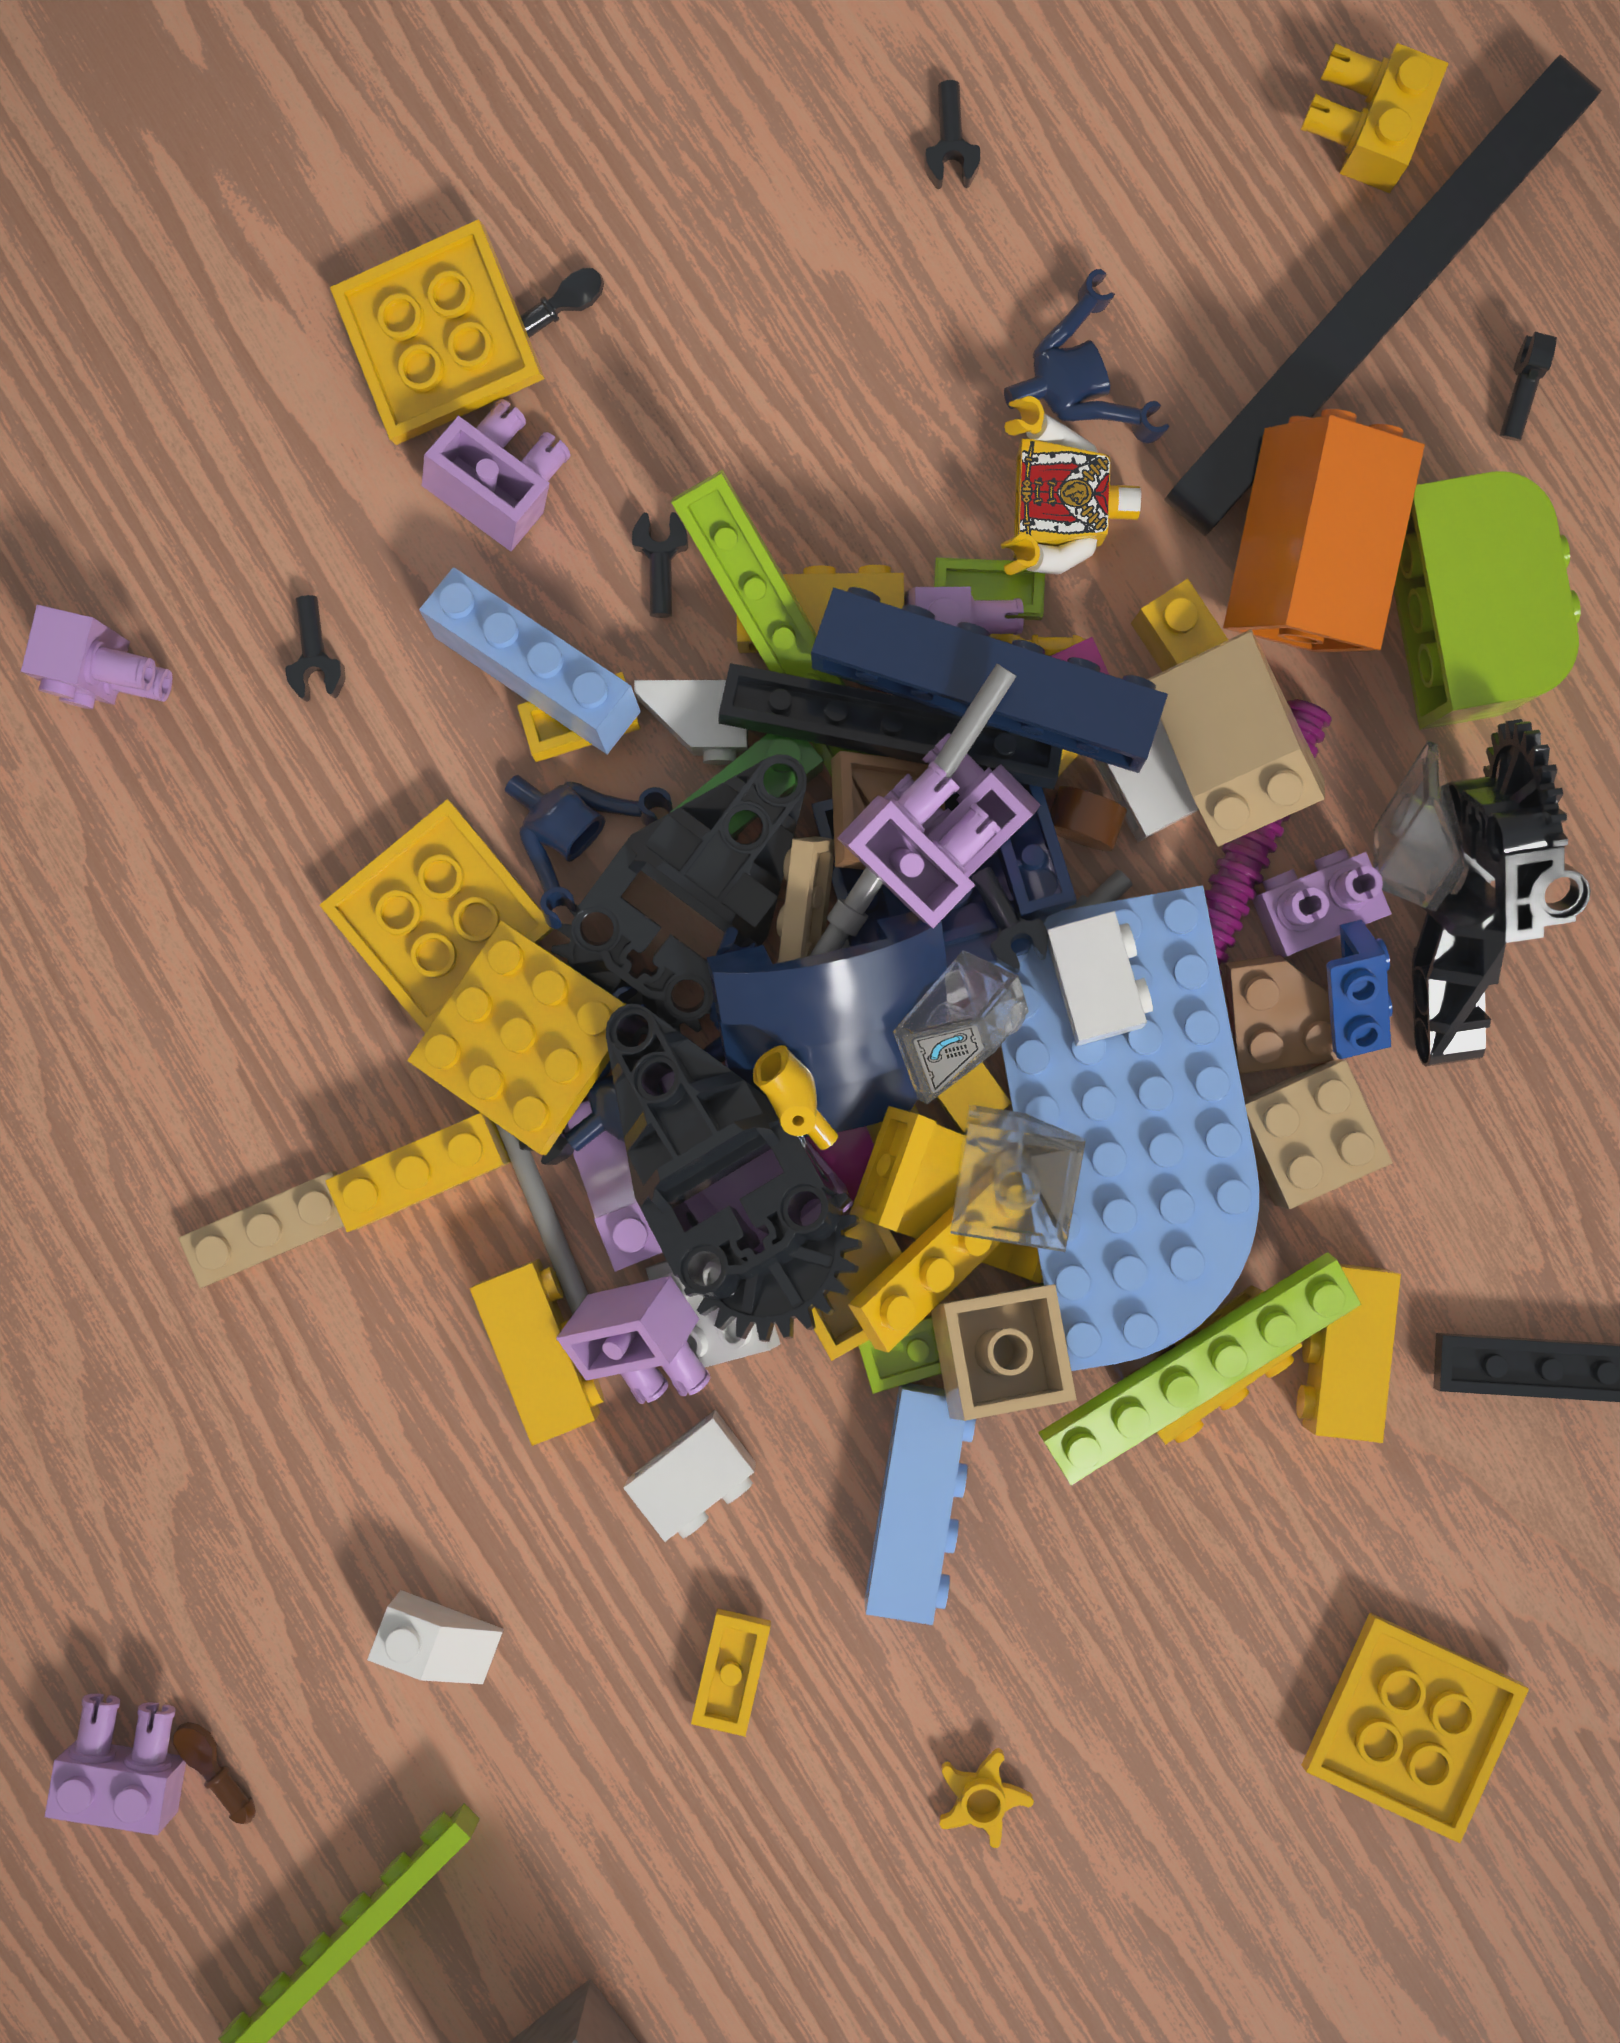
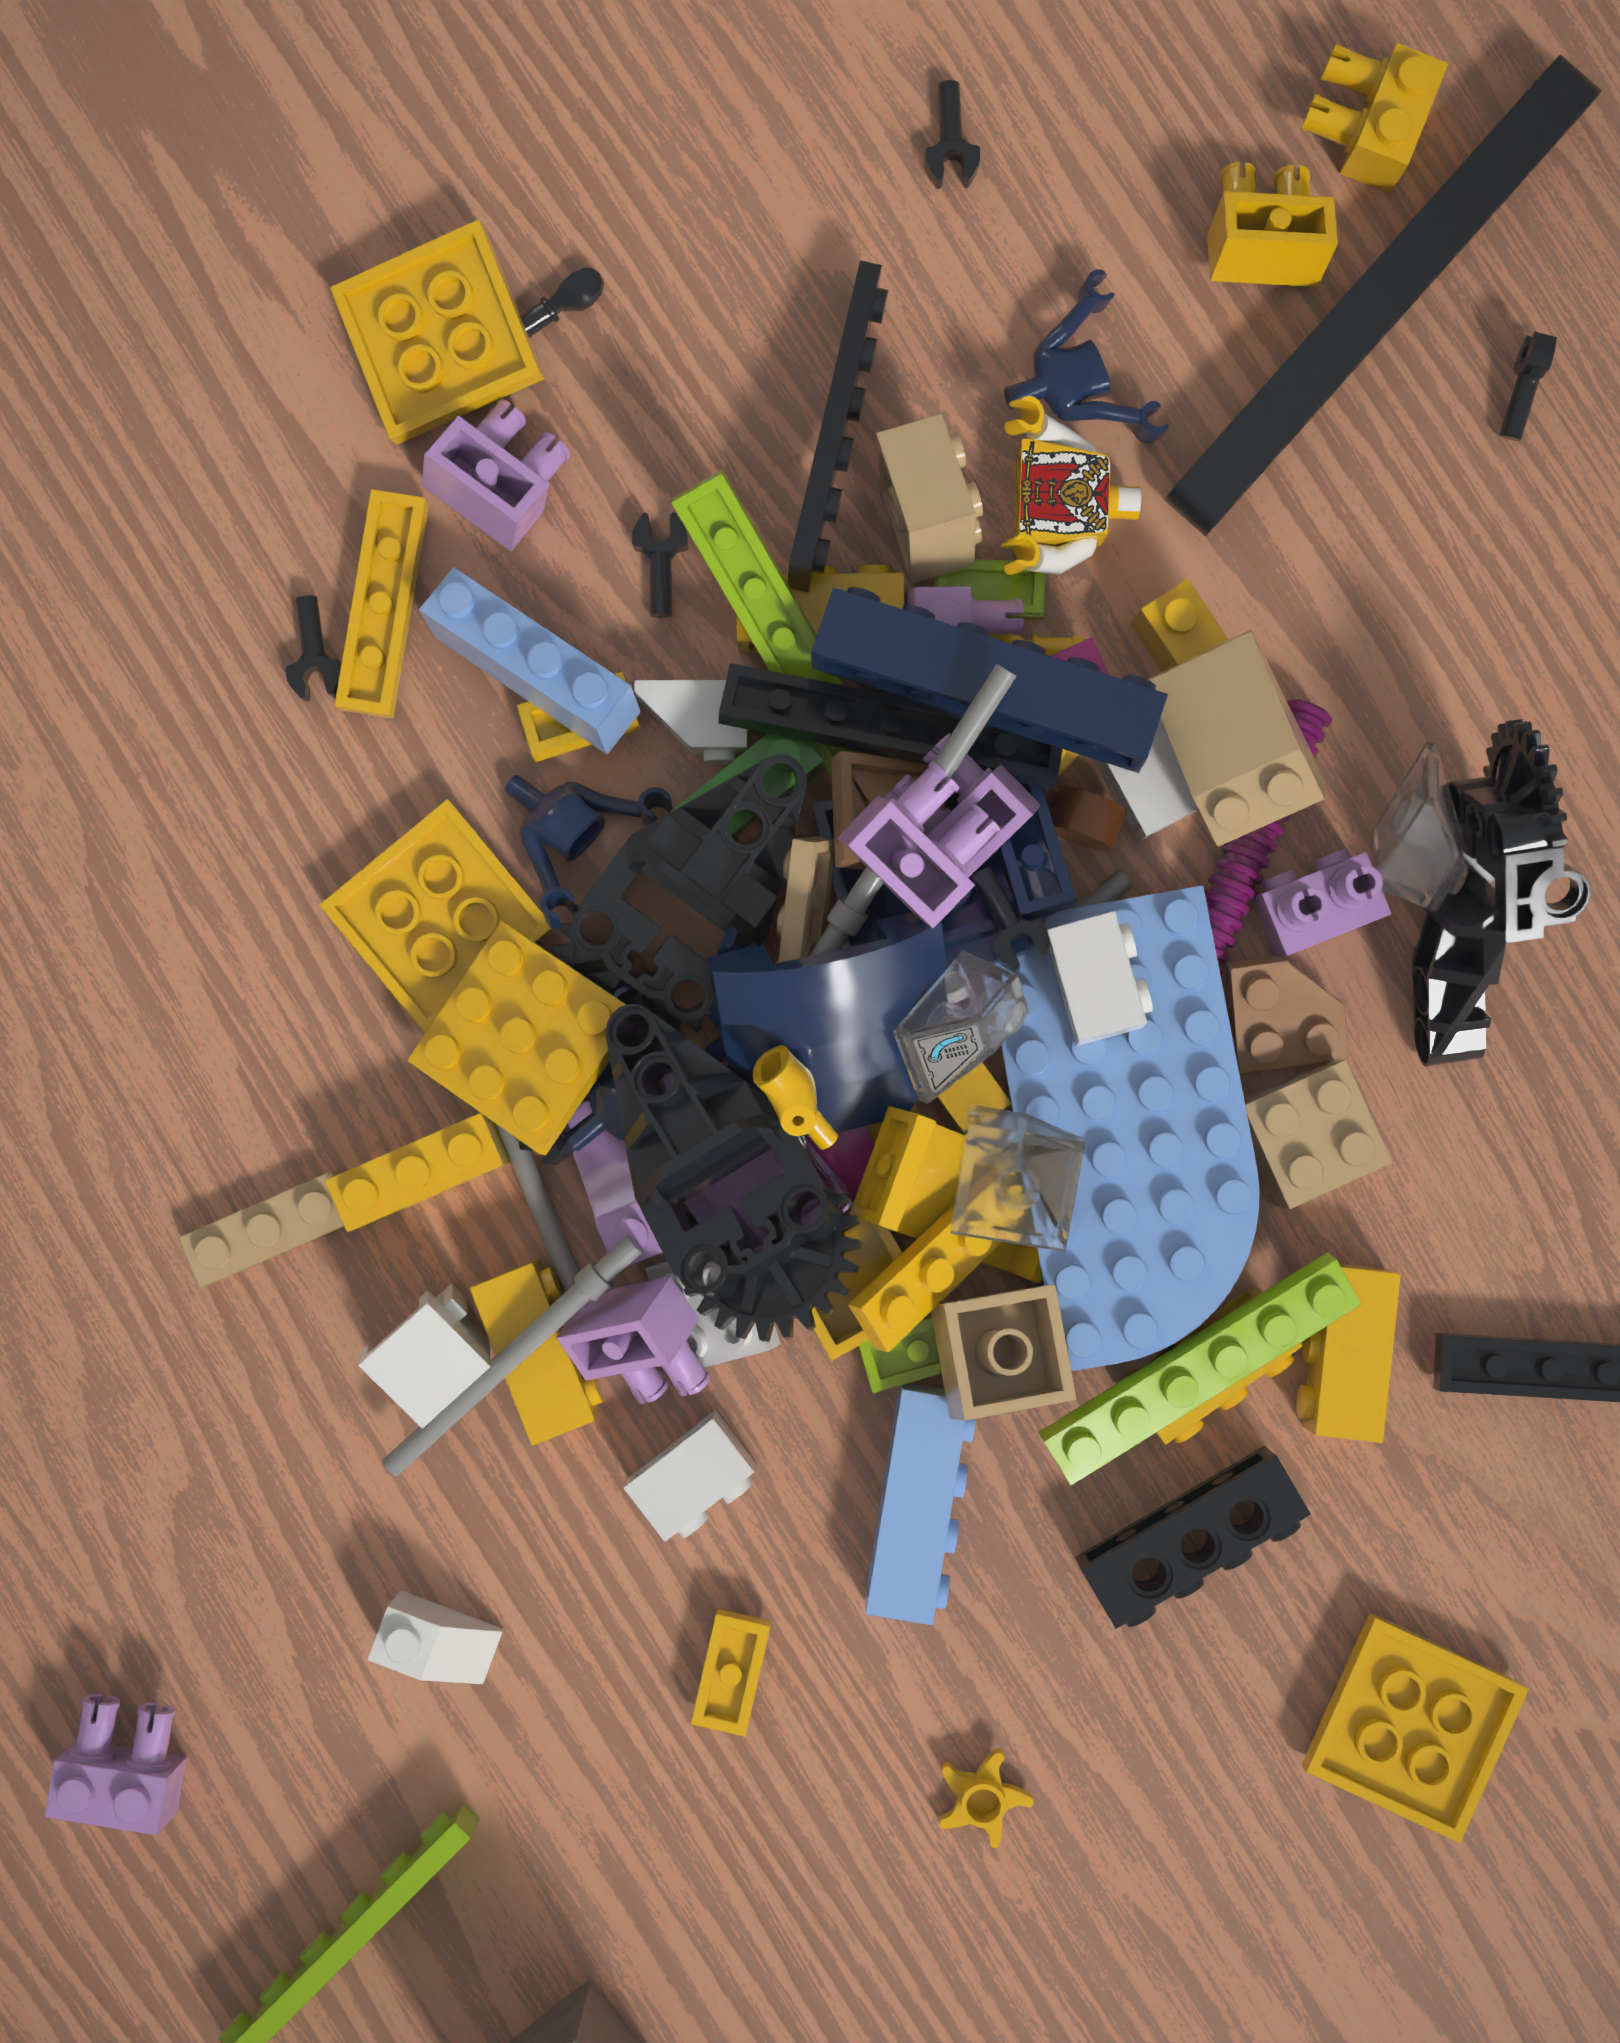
lavender brick [21,605,172,709] -> none
reddish brown piece [173,1722,256,1824] -> none
orange brick [1223,409,1425,652] -> none
blue bracket [1326,920,1393,1059] -> none
lime brick [1394,471,1581,730] -> none
none -> yellow plate [335,489,429,719]
none -> white plate [358,1283,491,1429]
none -> light grey bar [382,1235,643,1476]
none -> black plate [787,260,889,592]
none -> tan brick [876,414,983,584]
none -> black brick [1074,1446,1311,1629]
none -> yellow brick [1207,162,1338,287]

